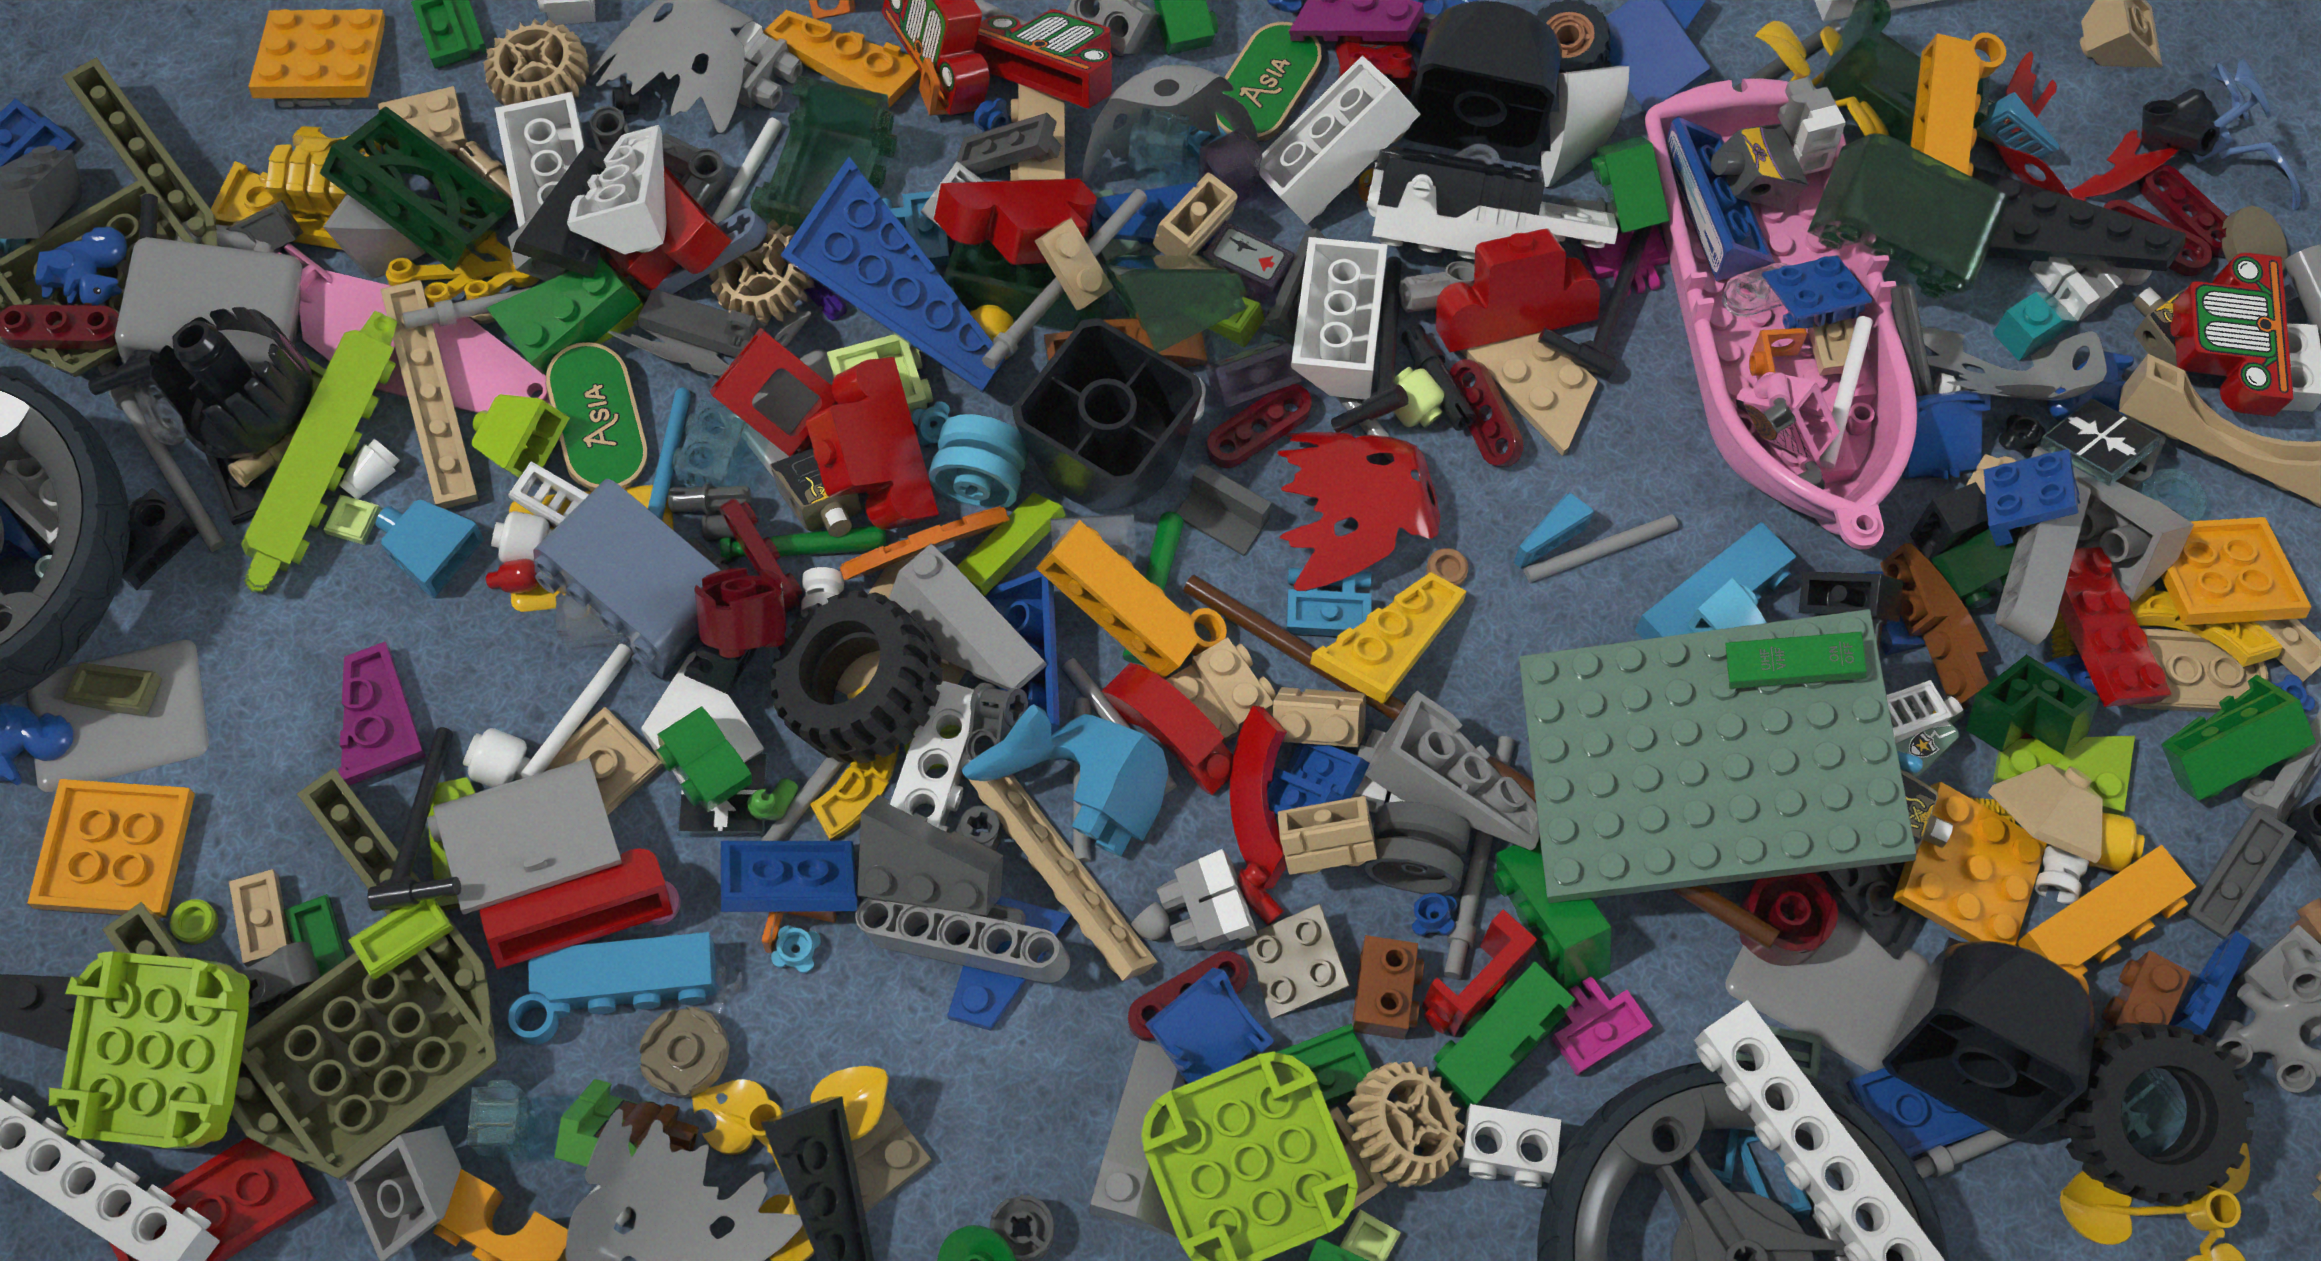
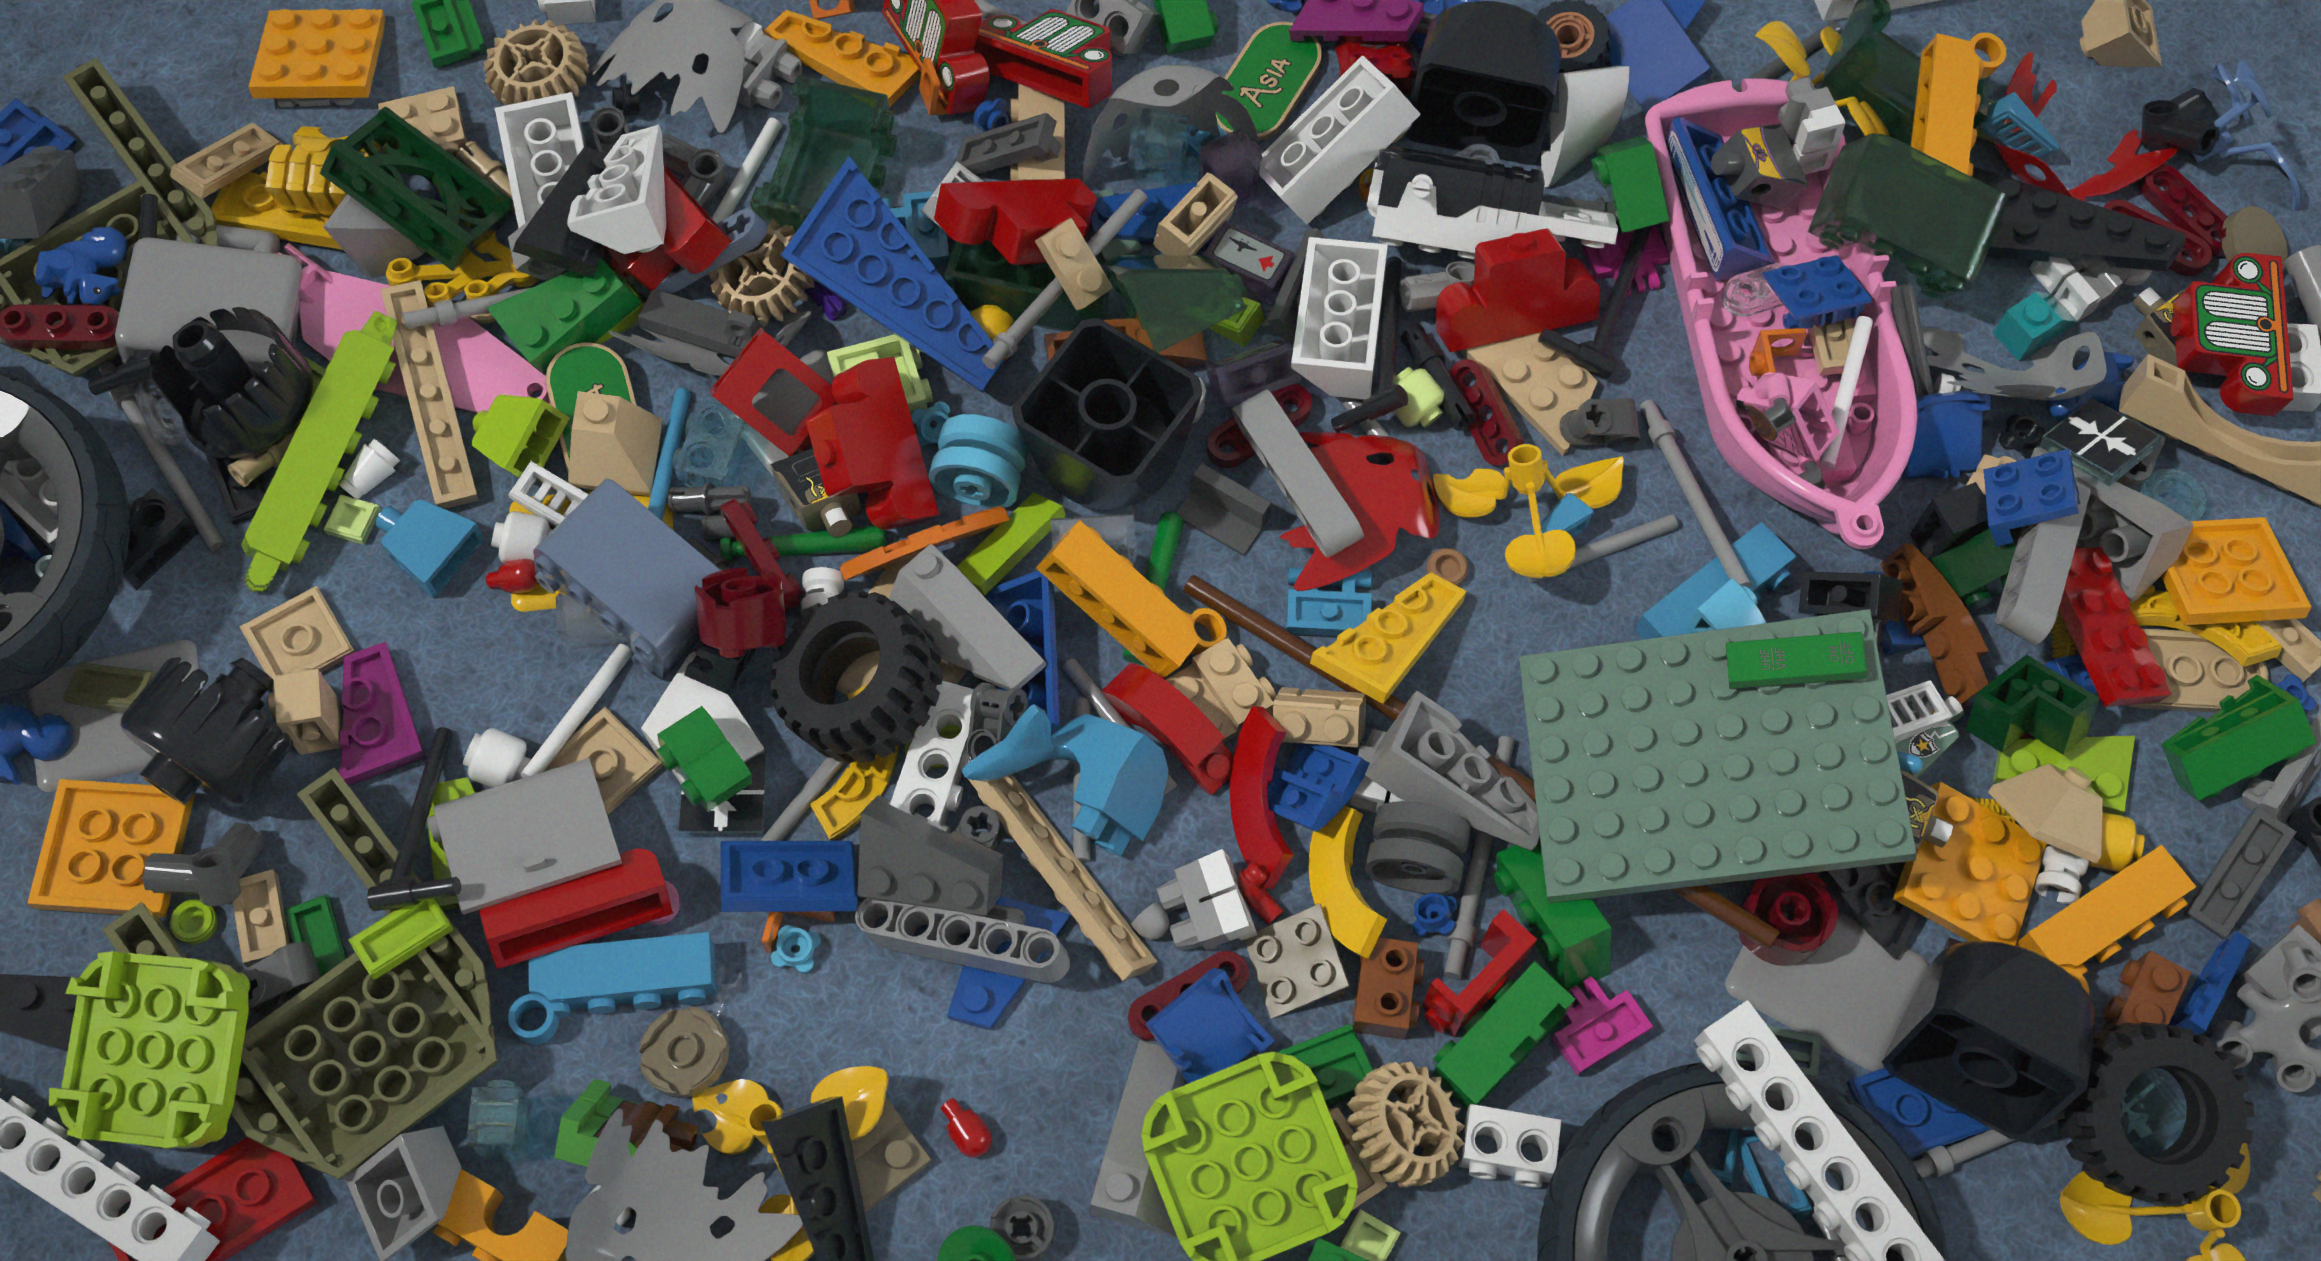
dark grey piece [226,200,304,250] -> none
bright green arm [747,778,799,821] -> none
tan brick [1278,796,1377,875] -> none
none -> black piece [120,657,294,808]
none -> dark grey piece [142,823,265,906]
none -> tan tile [170,122,283,199]
none -> tan tile [239,586,355,680]
none -> tan brick [268,668,343,755]
none -> tan slope [568,391,663,496]
none -> red cylinder [940,1098,992,1158]
none -> light grey beam [1231,389,1364,558]
none -> yellow tile [1309,806,1387,959]
none -> yellow plant [1433,444,1624,578]
none -> dark grey piece [1559,398,1641,447]
none -> light grey bar [1640,400,1751,588]

